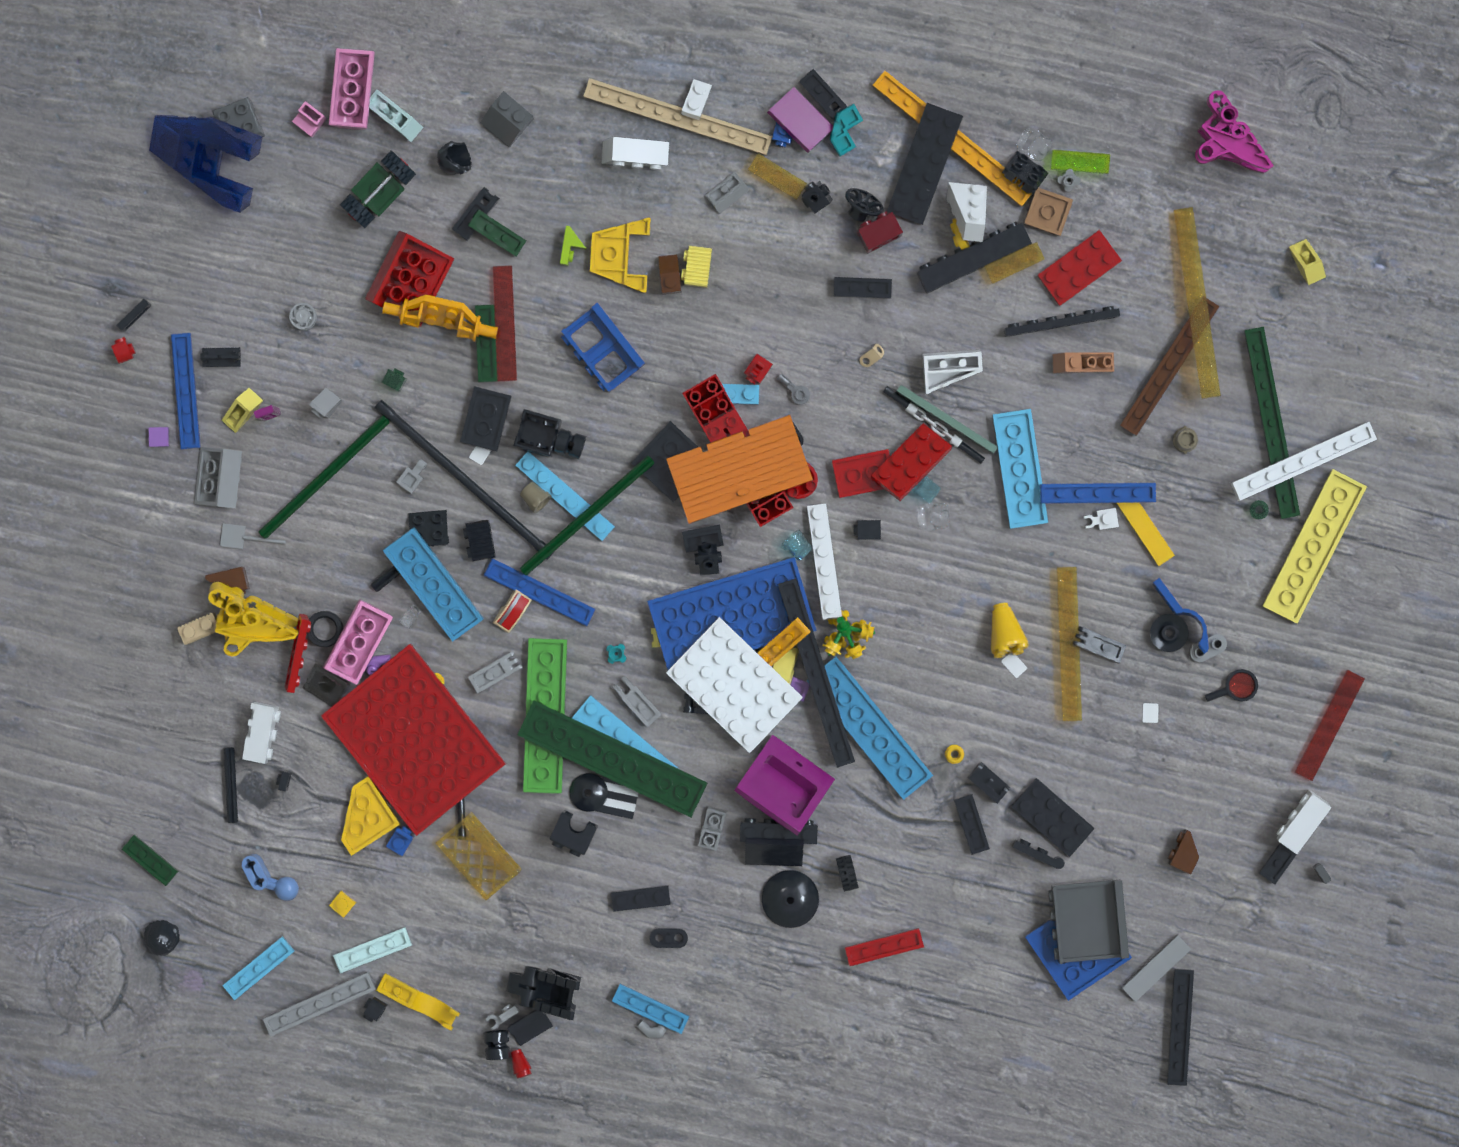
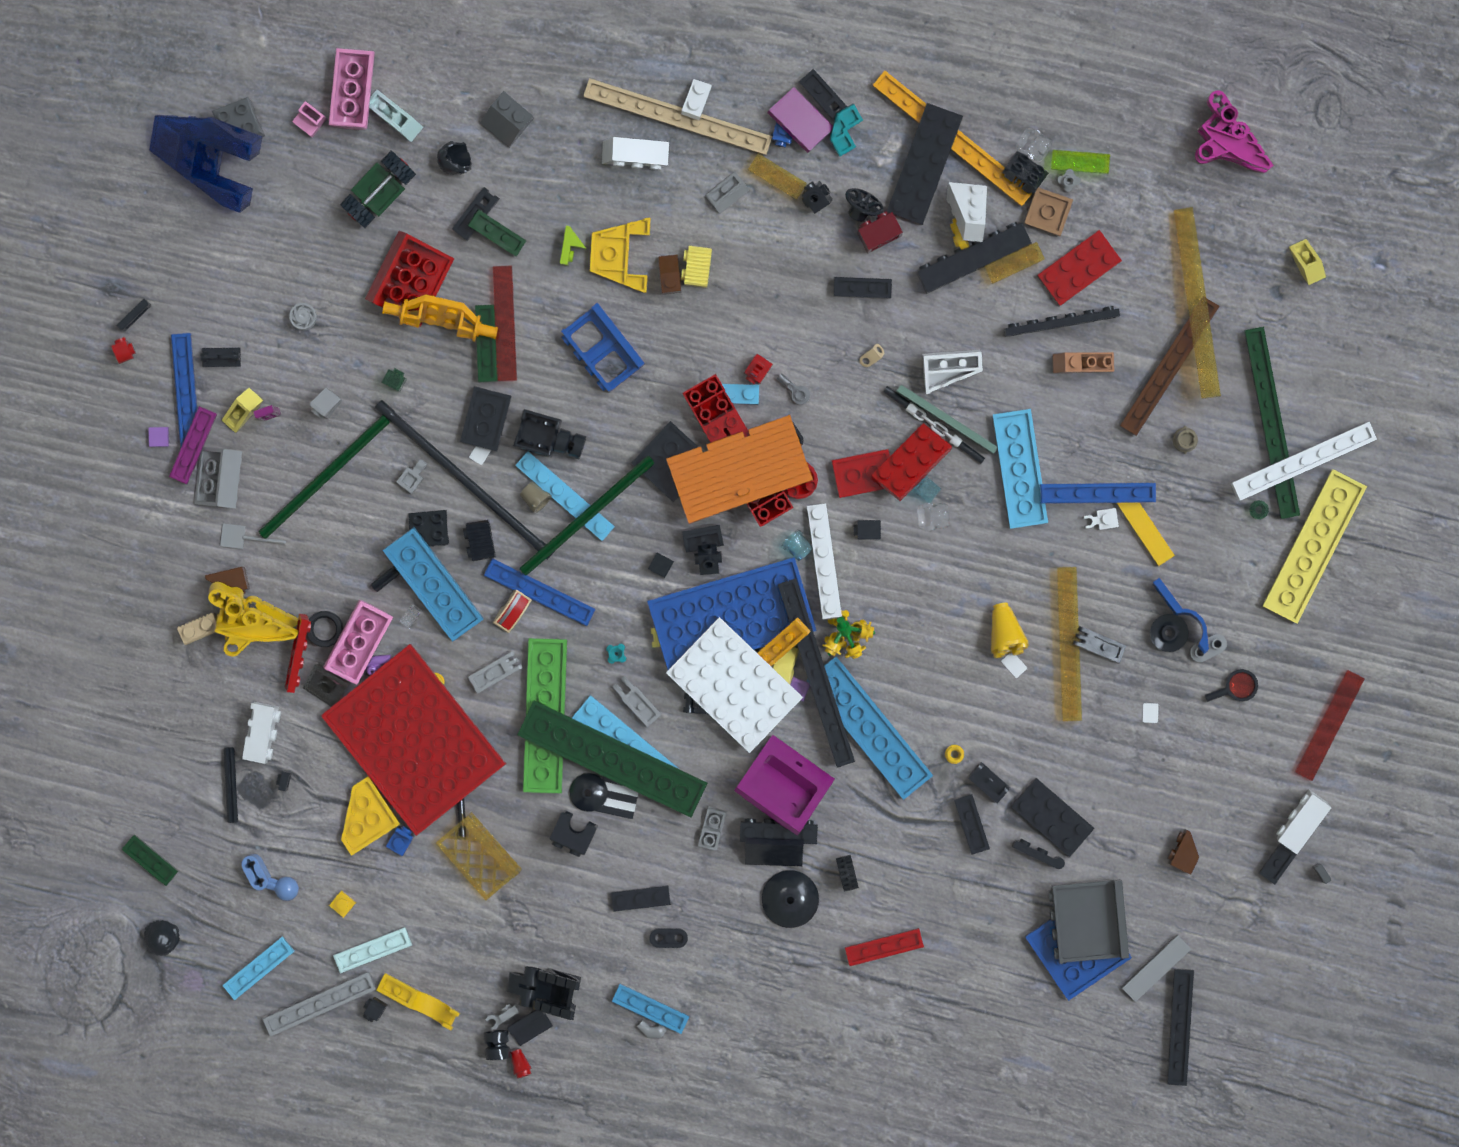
none -> magenta tile [169,406,217,485]
none -> black slope [648,552,674,578]

